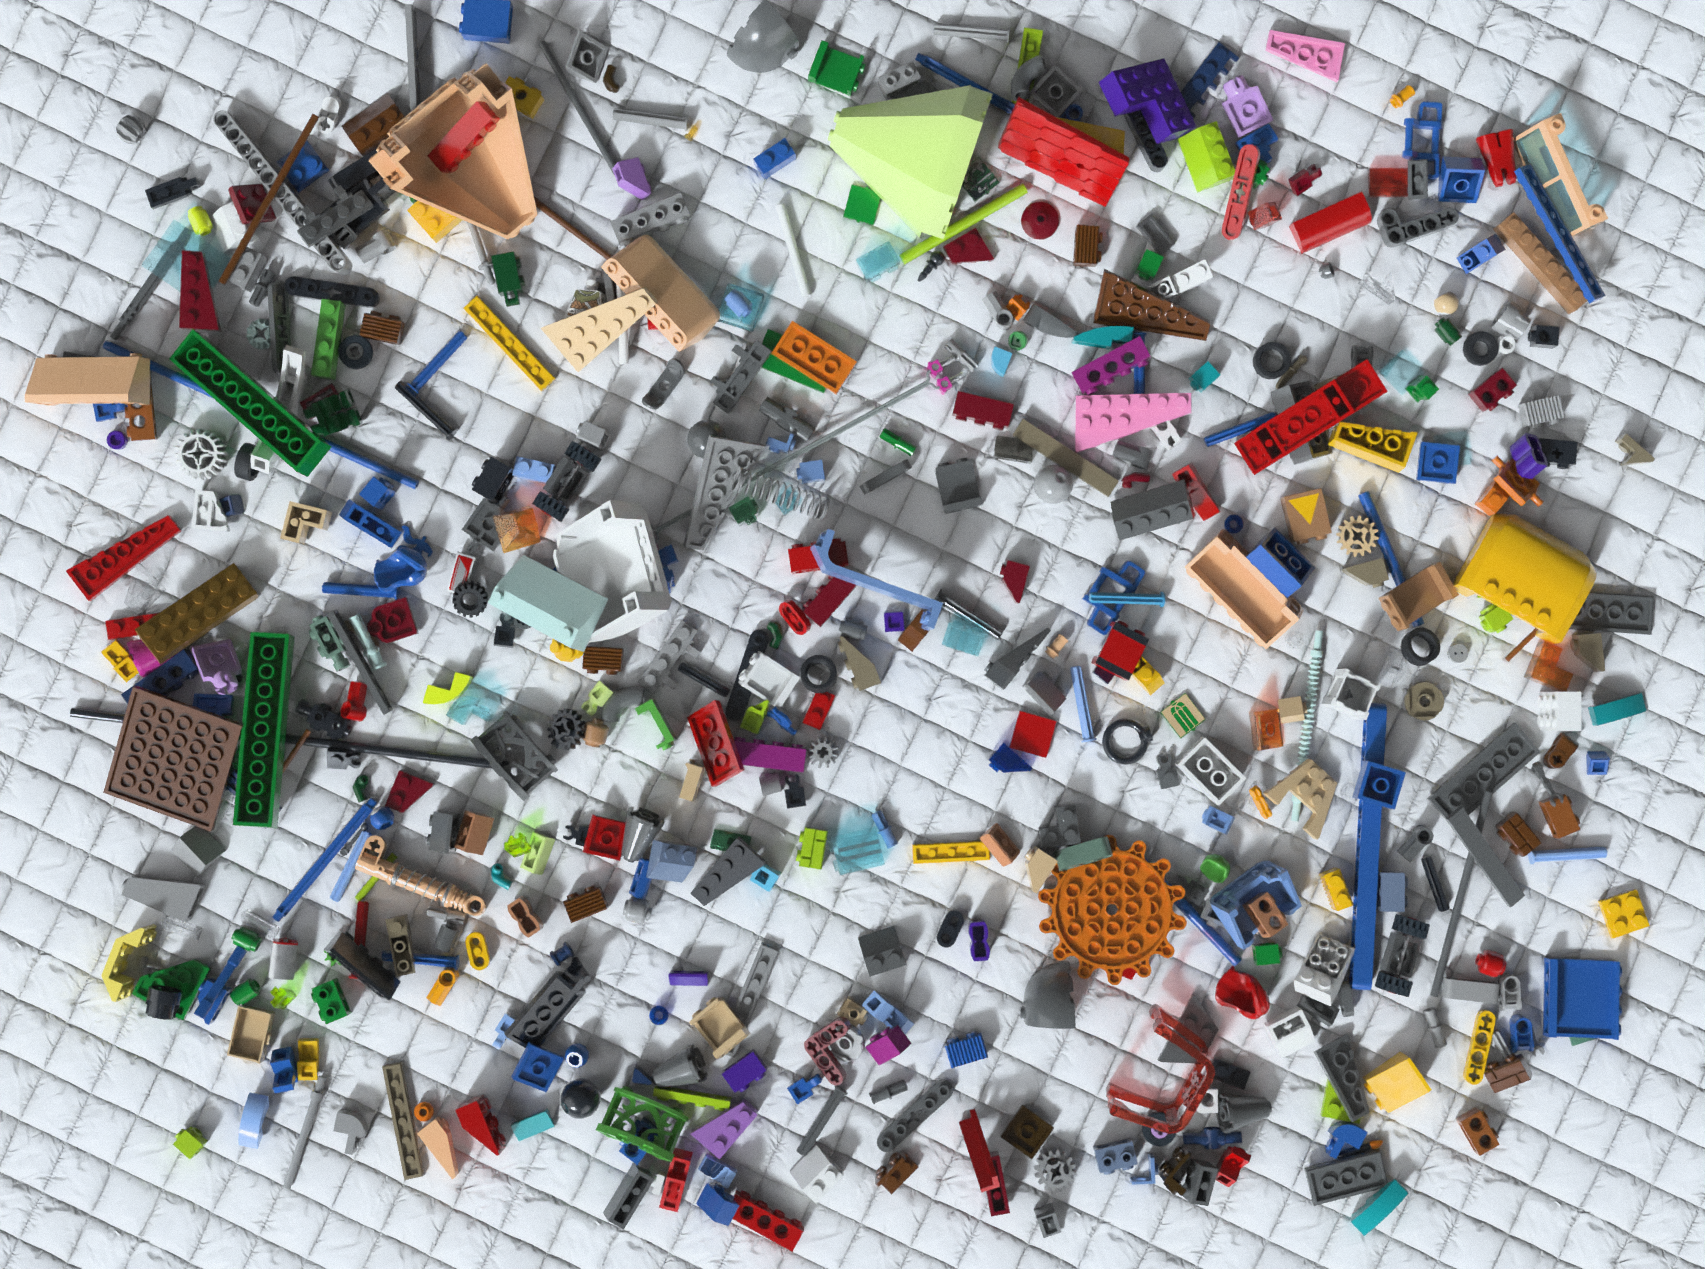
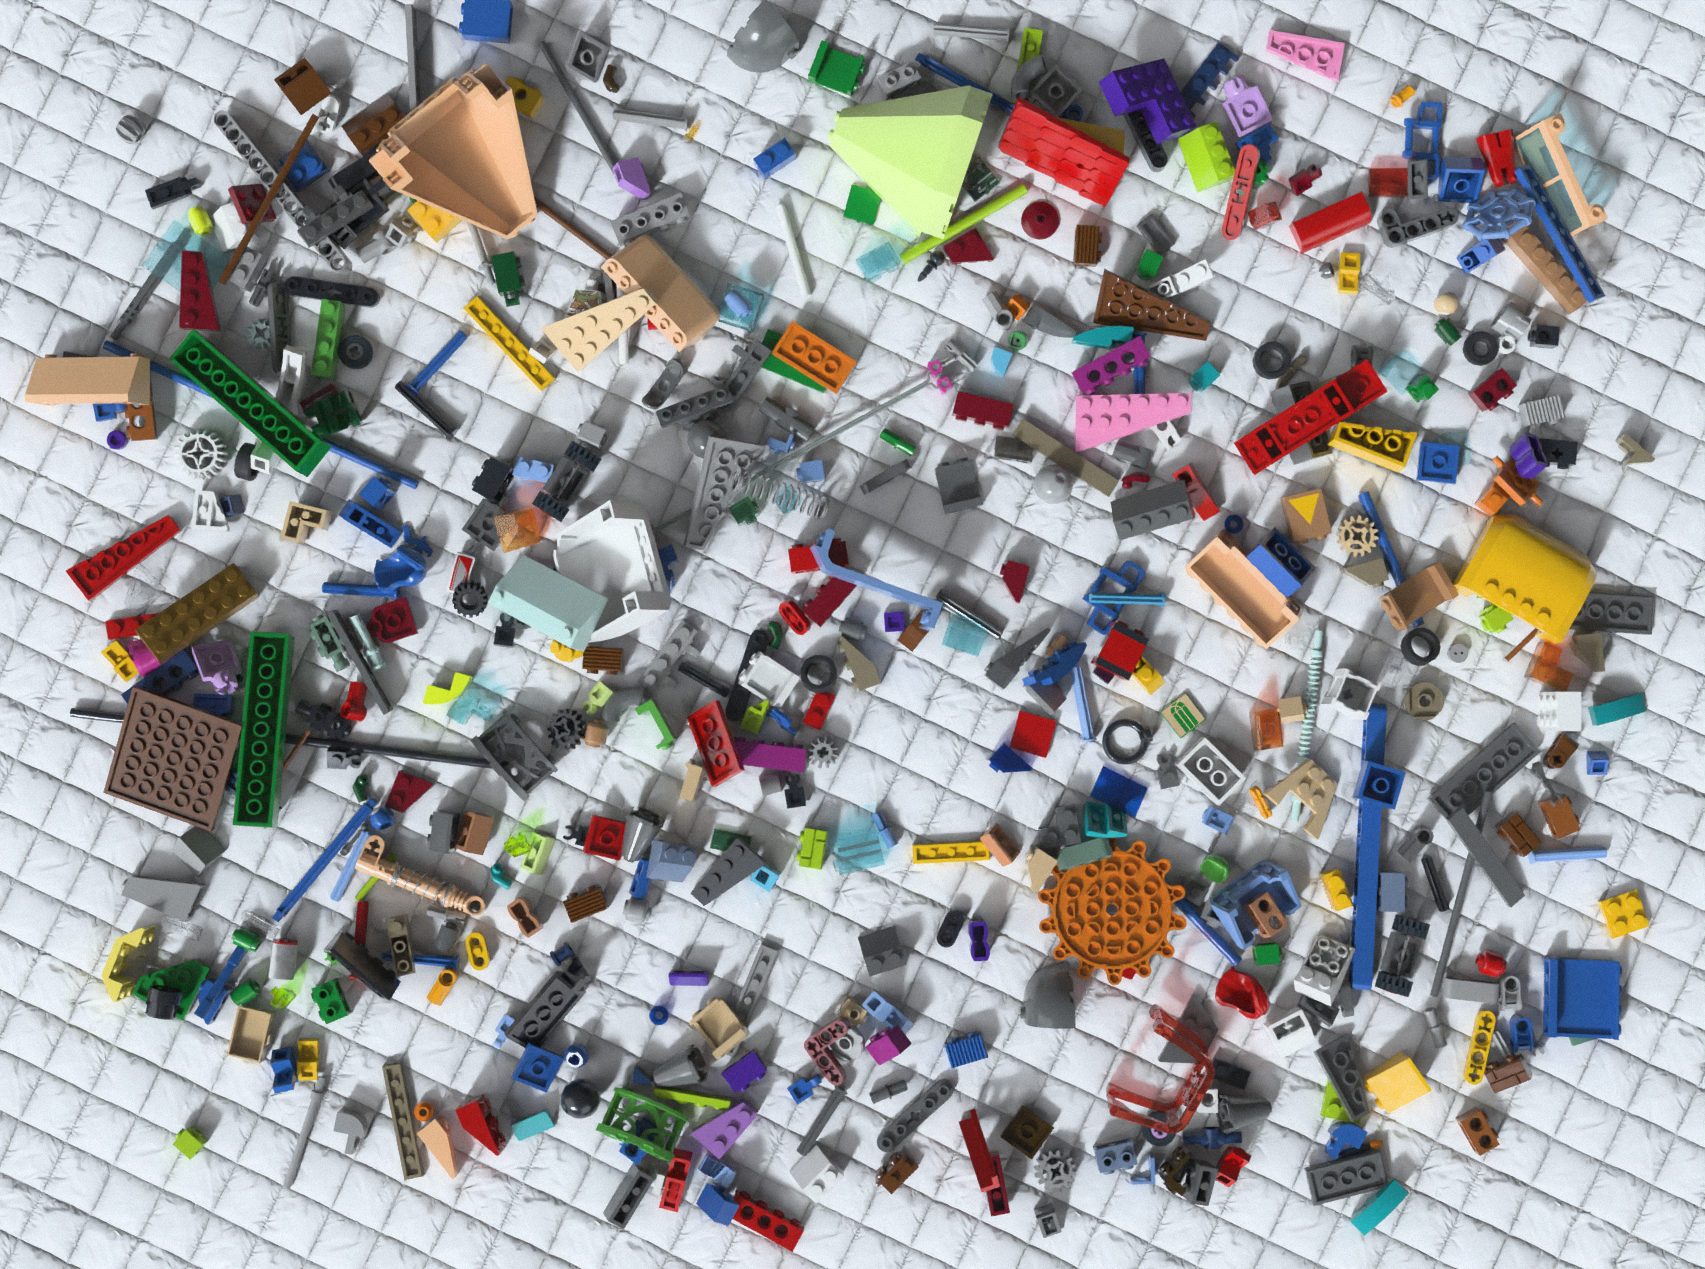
light blue brick [238,1092,269,1149] -> none
reddish brown brick [360,311,405,345] -> none
brick [427,101,500,173] -> none
blue axle [1204,412,1276,447] -> none
none -> reddish brown slope [274,57,332,115]
none -> light grey brick [385,215,419,248]
none -> white plate [529,339,556,364]
none -> dark grey bracket [656,385,733,430]
none -> blue slope [1022,641,1087,686]
none -> teal slope [1083,800,1128,838]
none -> clear blue piece [1090,766,1148,818]
none -> yellow slope [1337,252,1360,295]
none -> medium blue plate [1463,188,1536,241]

